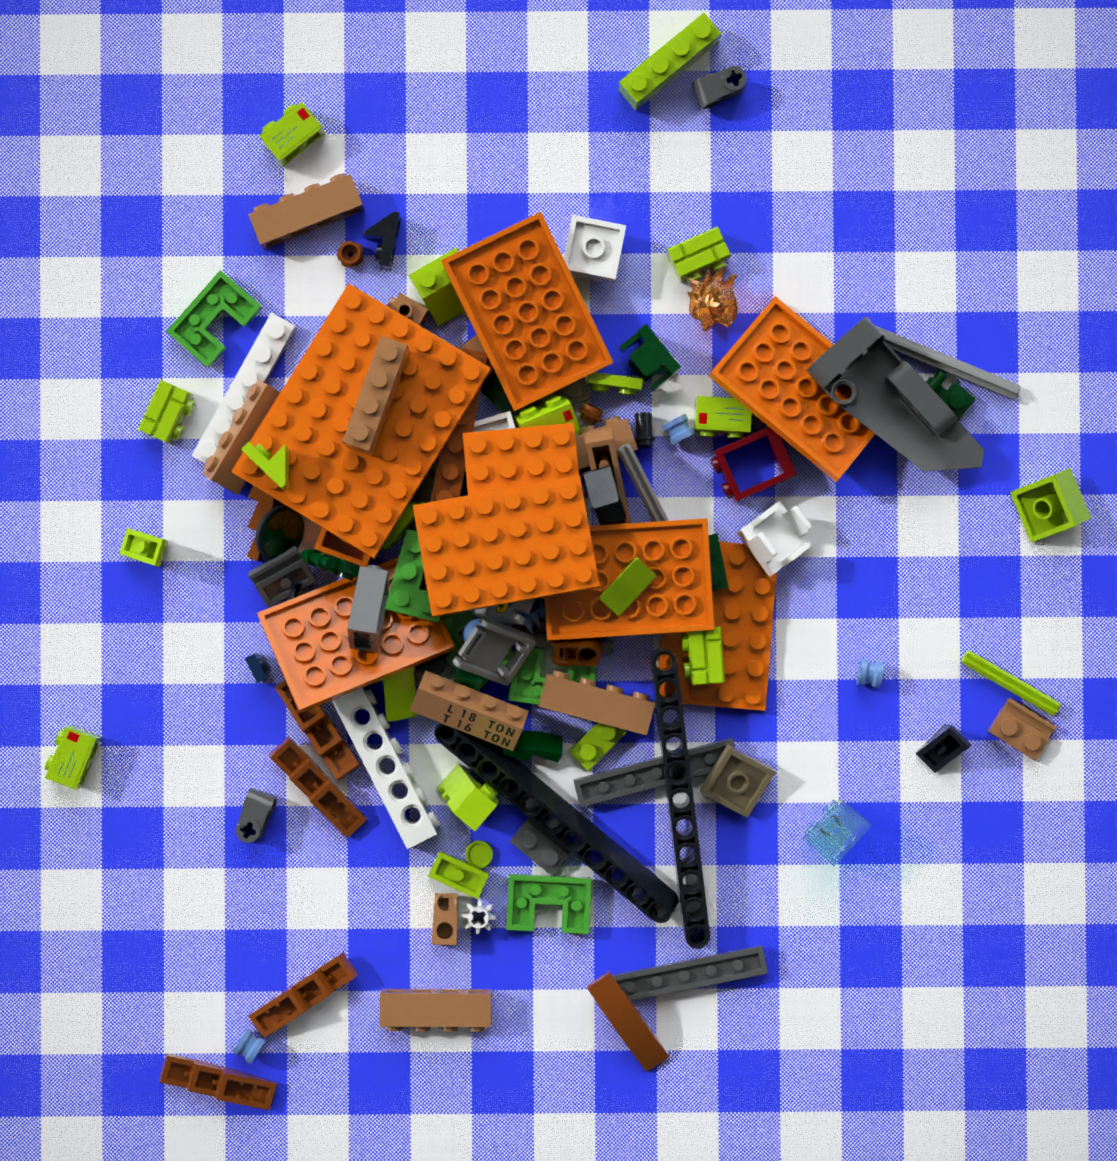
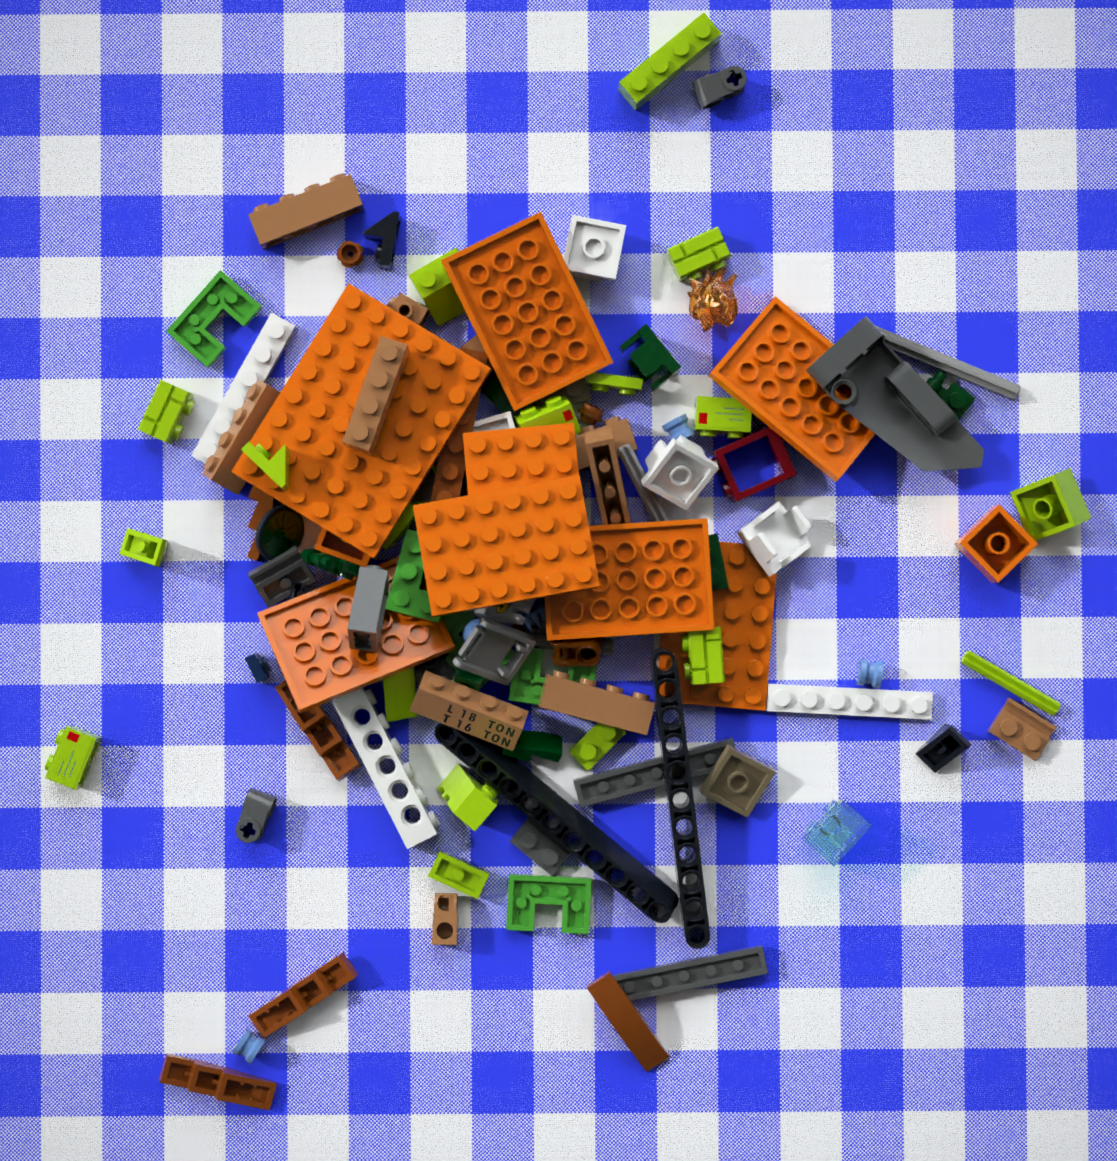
lime brick [259,102,325,167] -> none
dark orange slope [269,736,367,838] -> none
medium nougat brick [380,989,492,1032] -> none
white gear [462,898,496,934] -> none
lime piece [465,840,493,868] -> none
slope [583,465,627,525] -> none
lime slope [598,557,657,617] -> none
black pin [634,412,655,448] -> none
none -> white panel [641,435,719,510]
none -> white plate [766,684,933,720]
none -> orange brick [954,504,1038,583]

